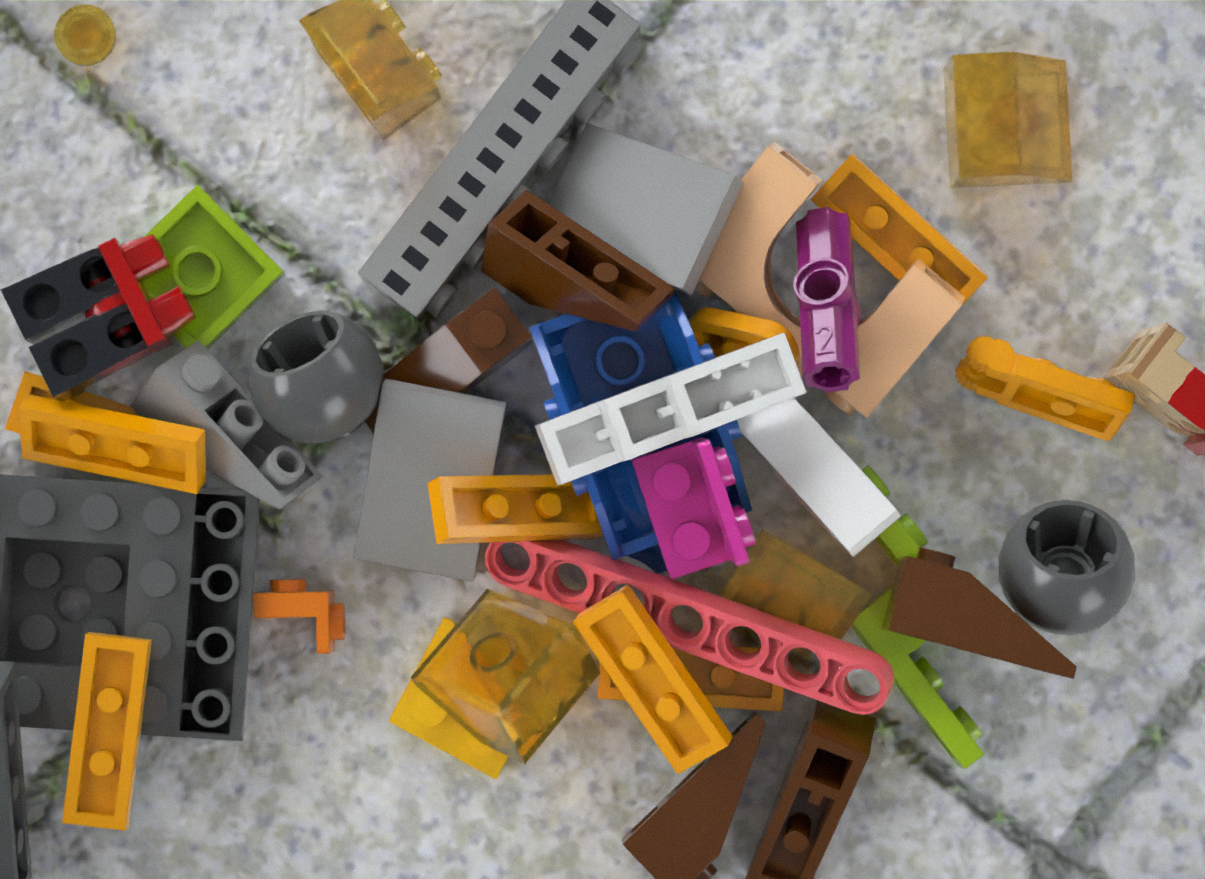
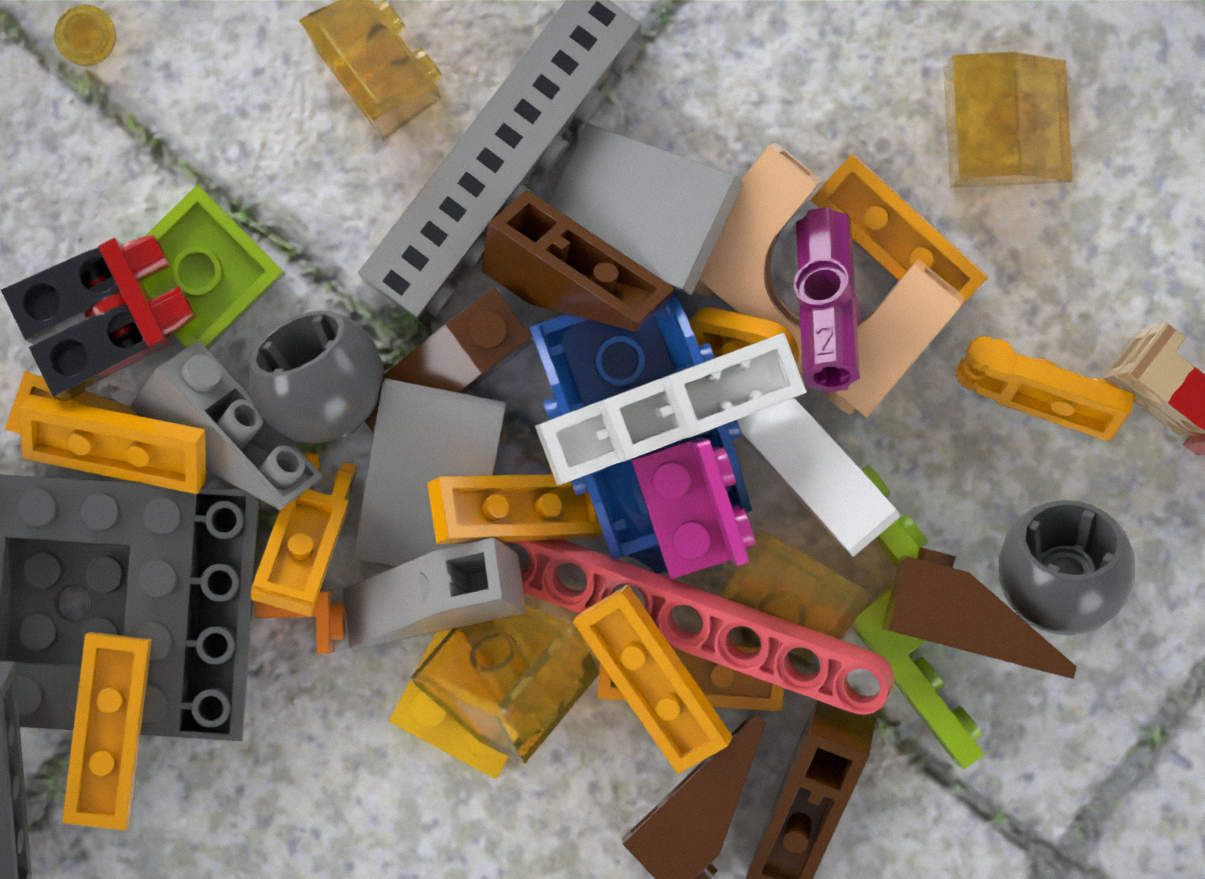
none -> light orange hinge [251,452,357,617]
none -> light grey slope [343,538,526,650]

